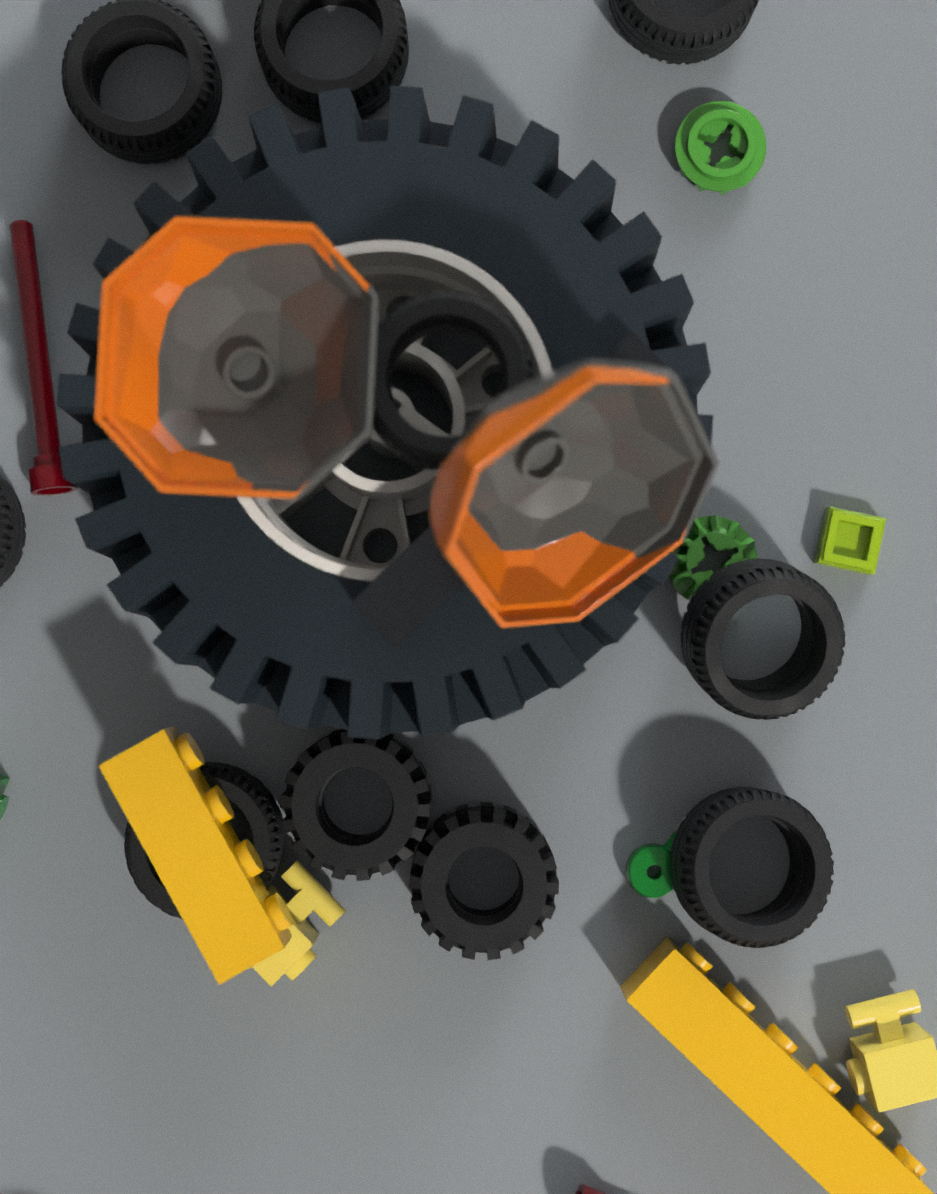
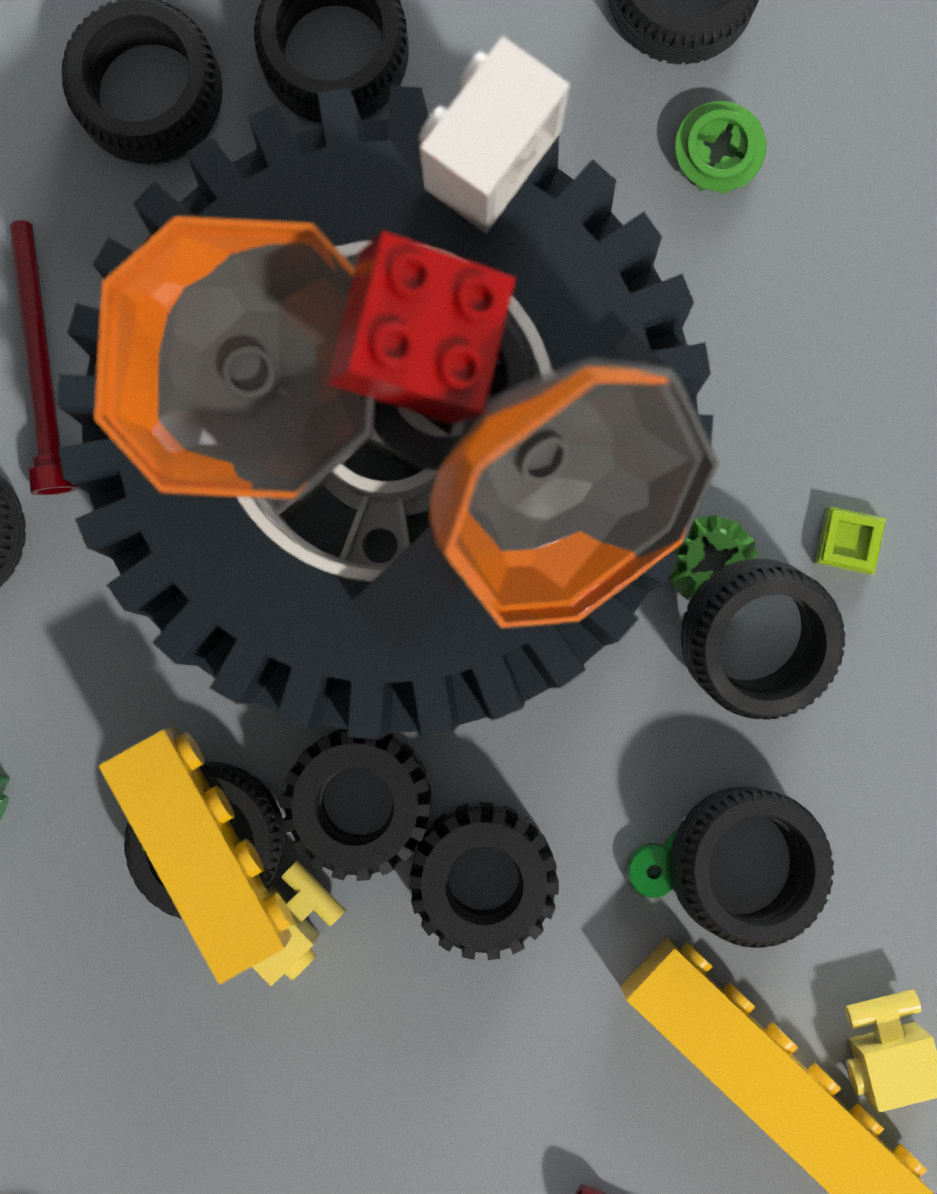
none -> red brick [326,231,516,424]
none -> white brick [418,36,570,234]

